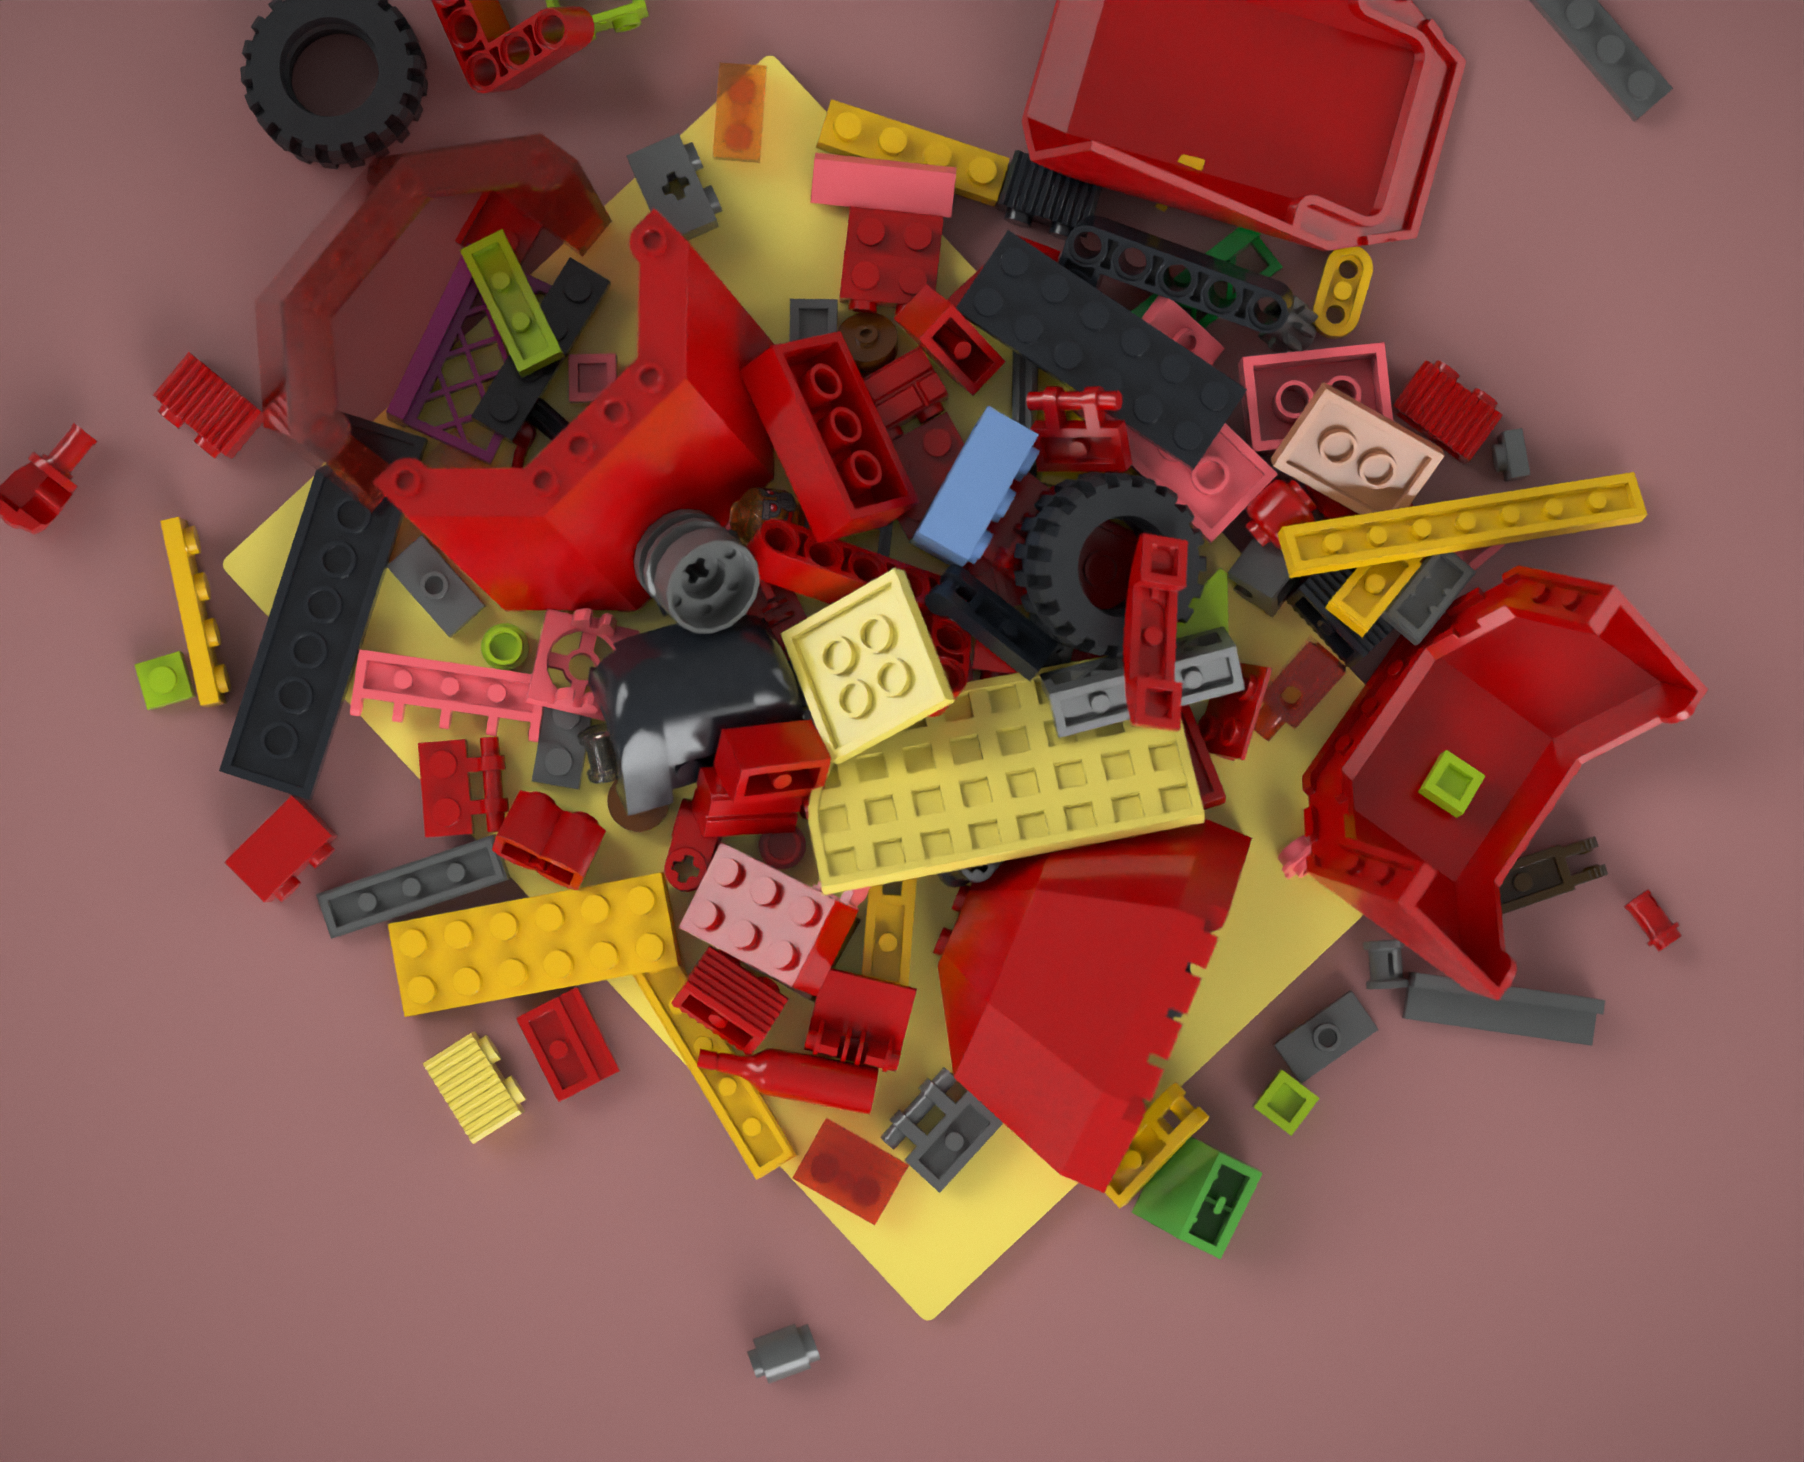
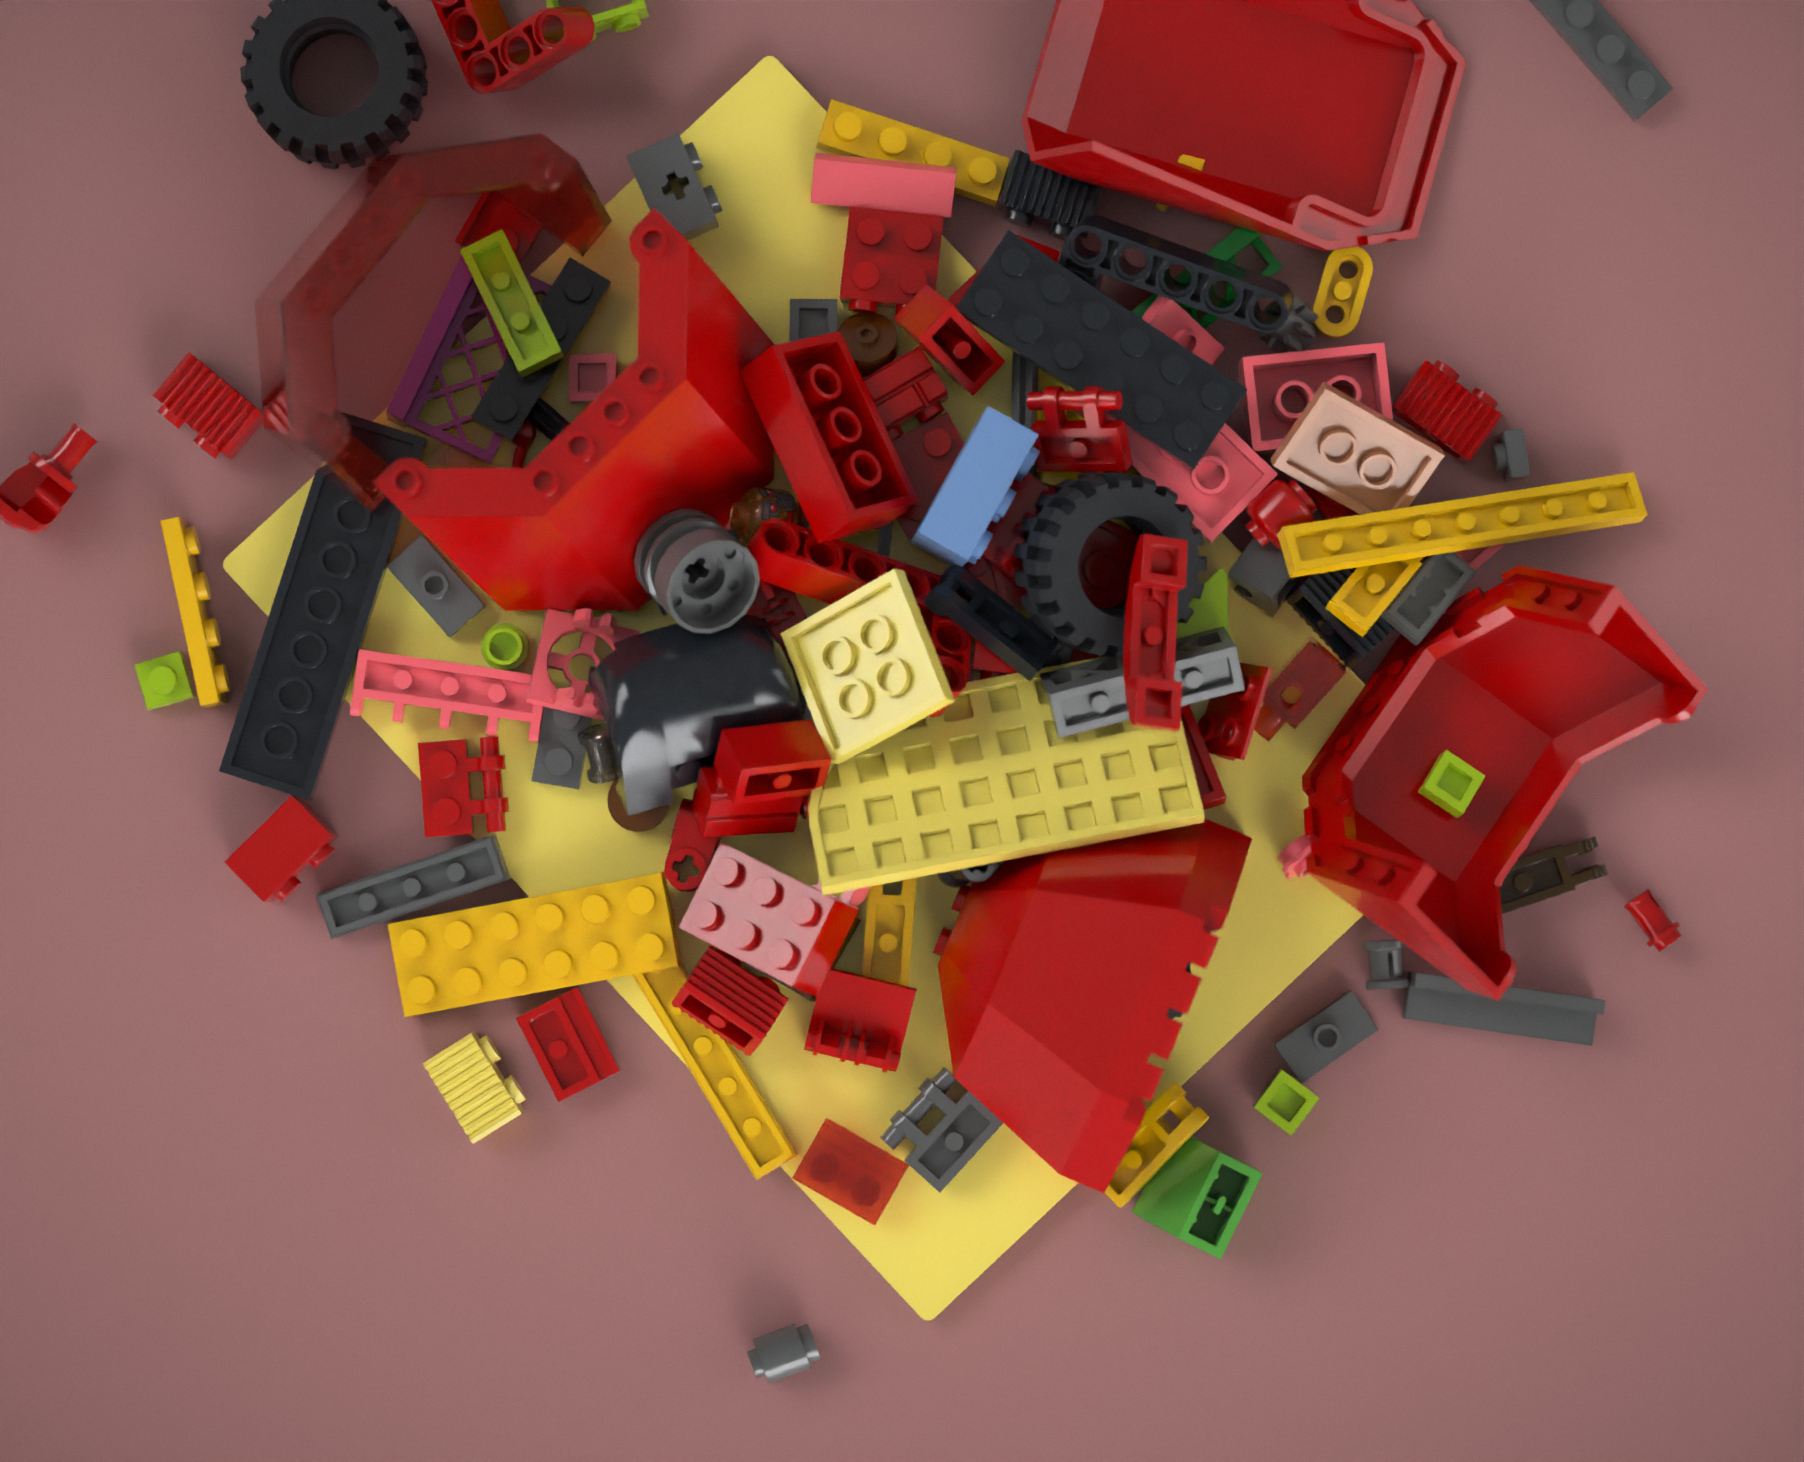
red brick [492,790,606,890] -> none
red piece [697,1048,878,1115] -> none
clear orange plate [713,62,767,163] -> none
red plate [759,826,806,869] -> none

